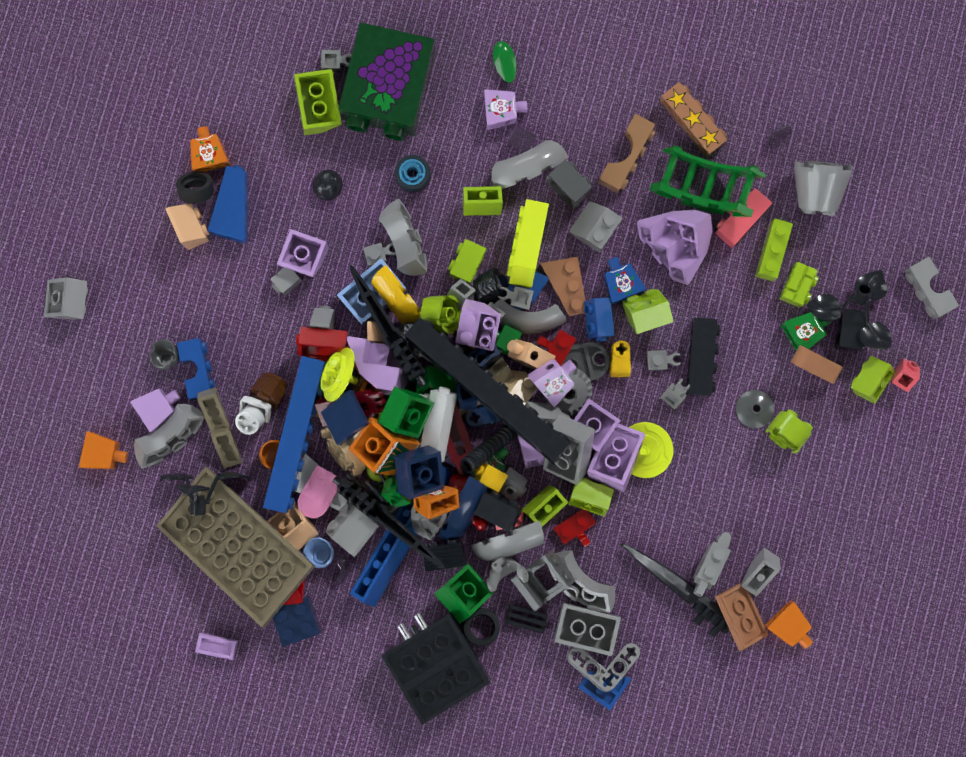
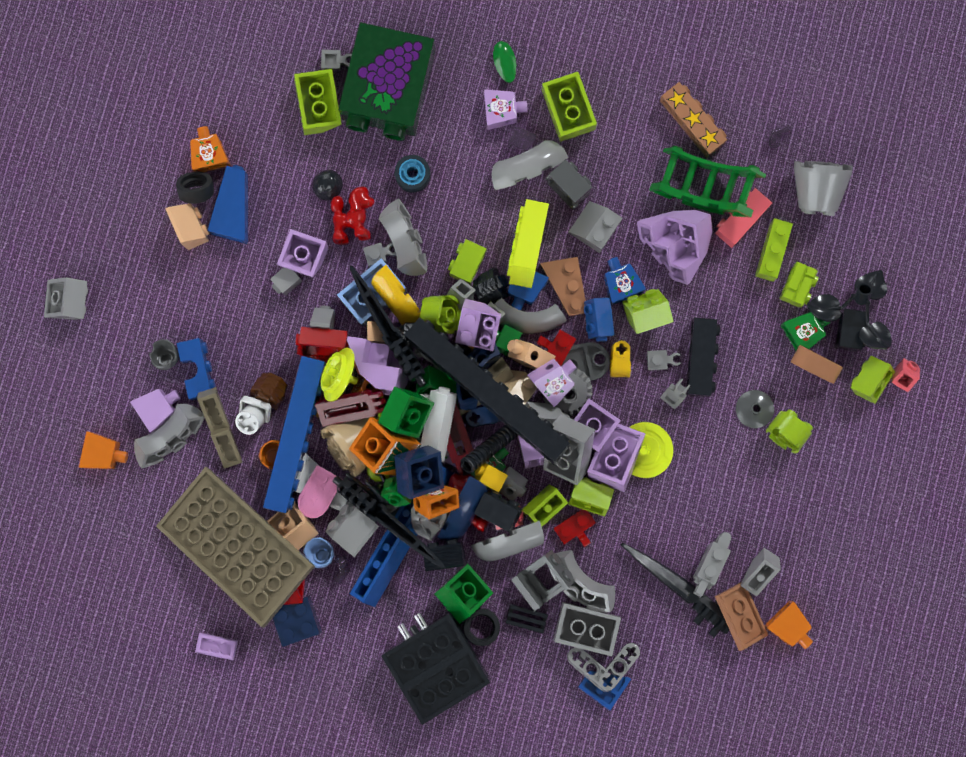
black plant [160,472,251,516] -> none
dark blue tile [321,390,369,446] -> none
lime brick [462,186,503,216] -> none
light grey helmet [487,557,529,592] -> none
light grey plate [498,286,534,310] -> none
medium nougat arch [598,114,656,194] -> none
light grey arch [905,257,959,319] -> none
none -> red animal [331,186,374,245]
none -> lime brick [542,72,597,142]

